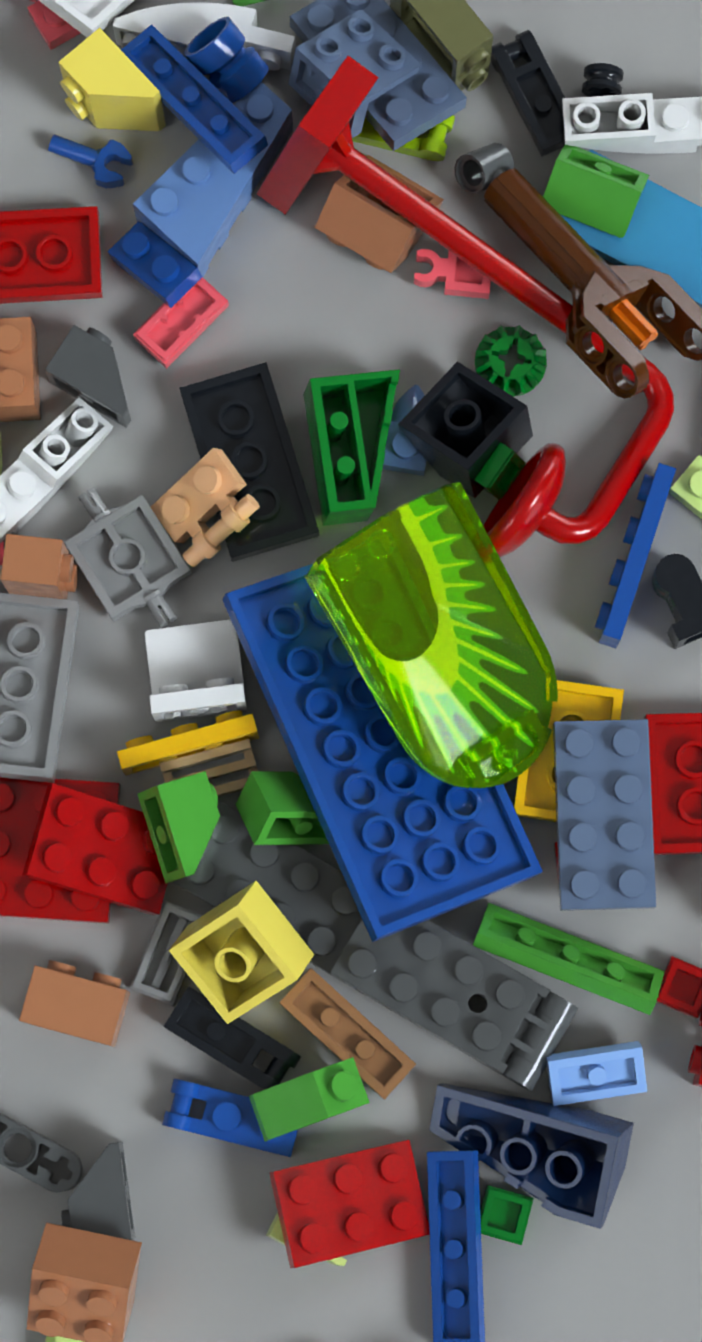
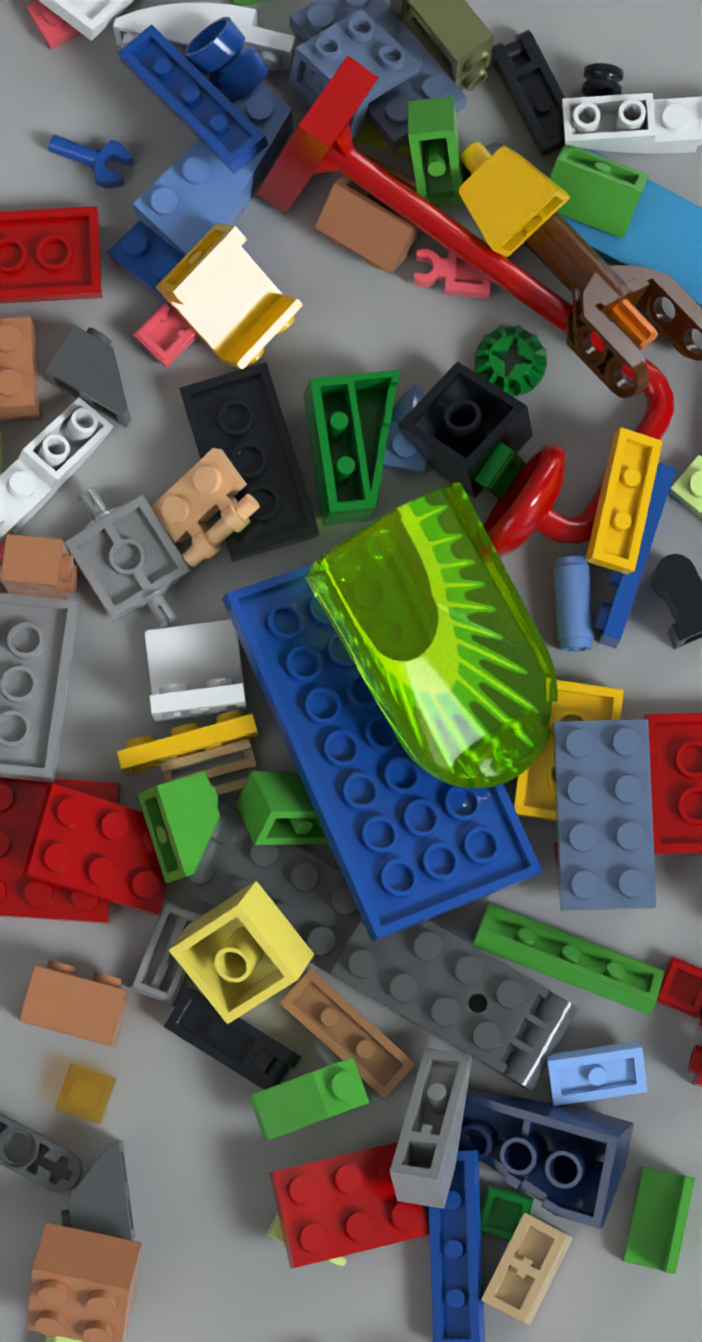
light yellow slope [58,27,166,131] -> none
blue plate [162,1078,298,1157] -> none
none -> clear yellow plate [55,1063,117,1124]
none -> panel [155,222,303,370]
none -> light grey slope [390,1048,472,1209]
none -> bright green slope [408,96,464,206]
none -> yellow torso [458,141,571,257]
none -> tan hinge [481,1212,573,1325]
none -> medium blue piece [553,555,594,652]
none -> yellow plate [585,427,663,575]
none -> bright green panel [622,1166,695,1274]

